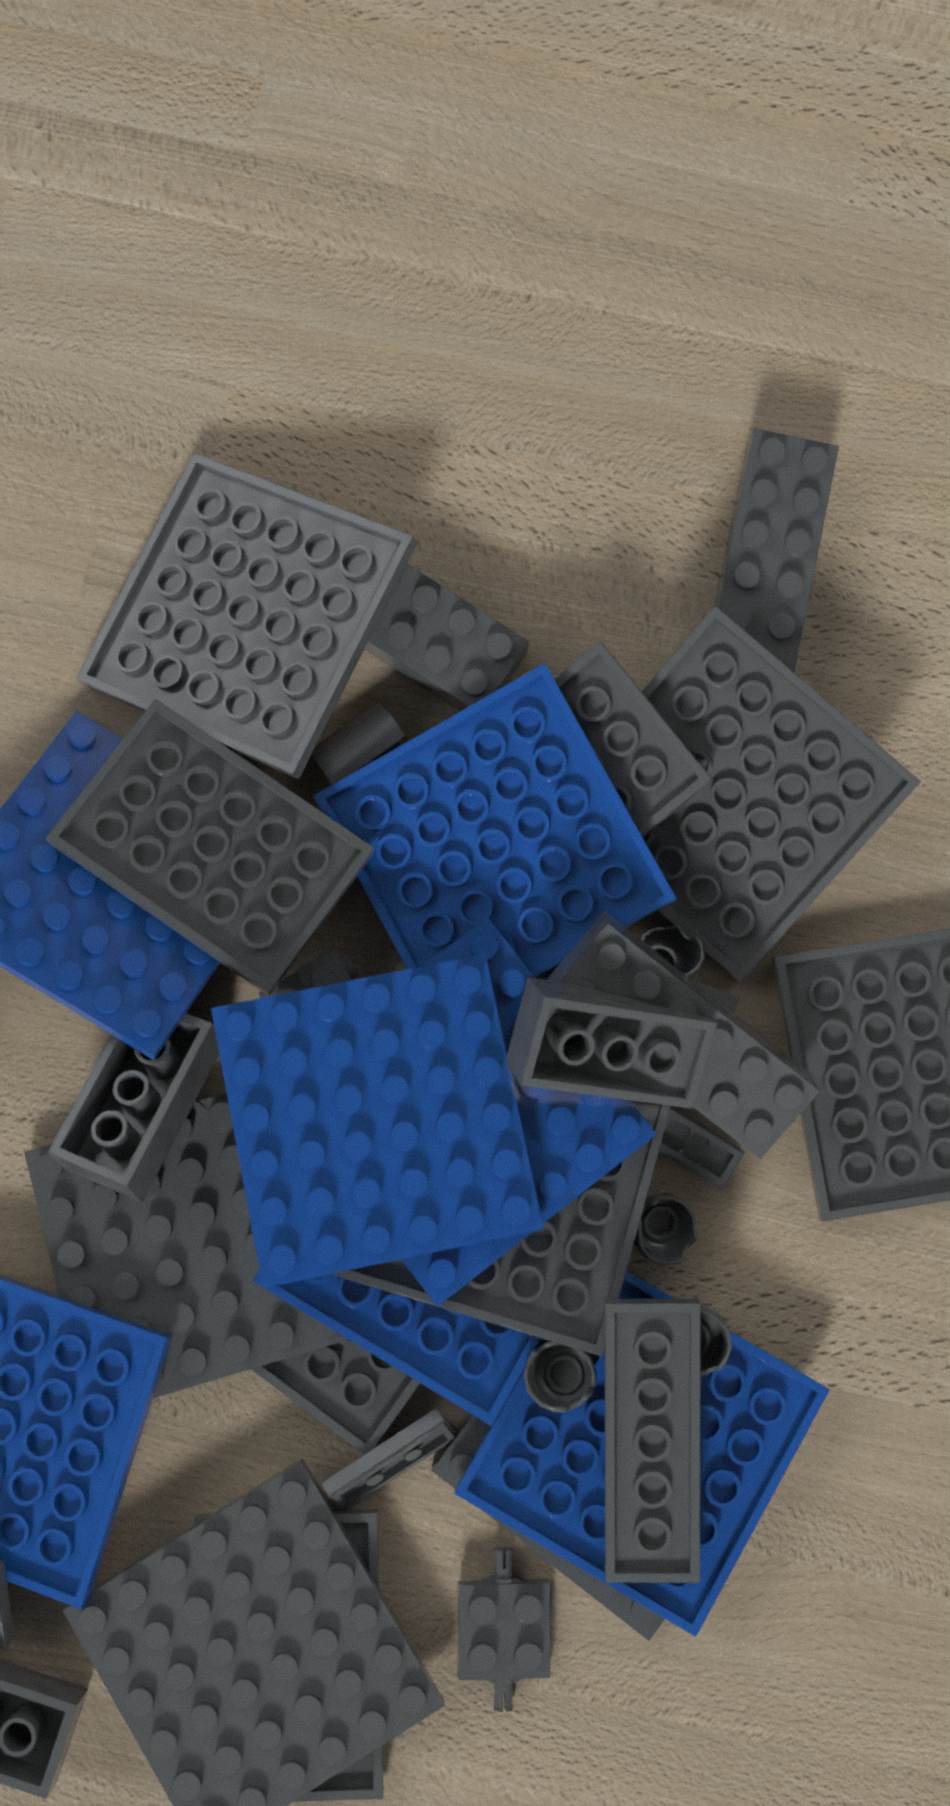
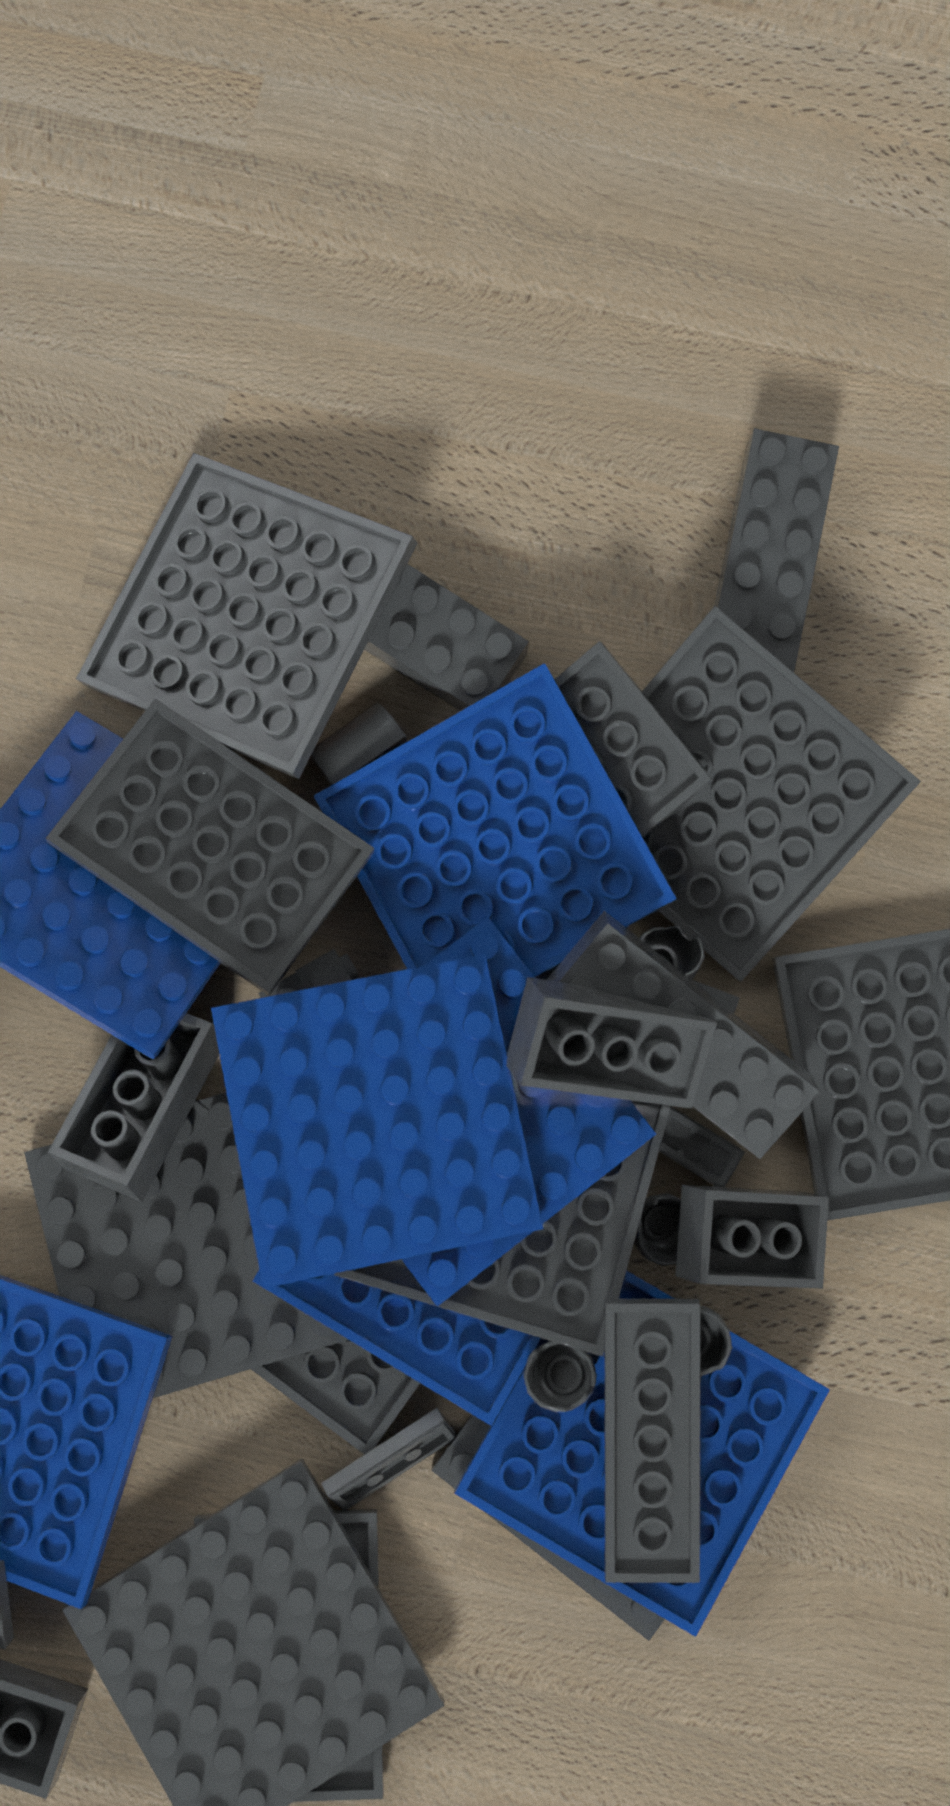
dark grey plate [457,1547,550,1712] -> none
none -> dark grey brick [675,1185,829,1289]

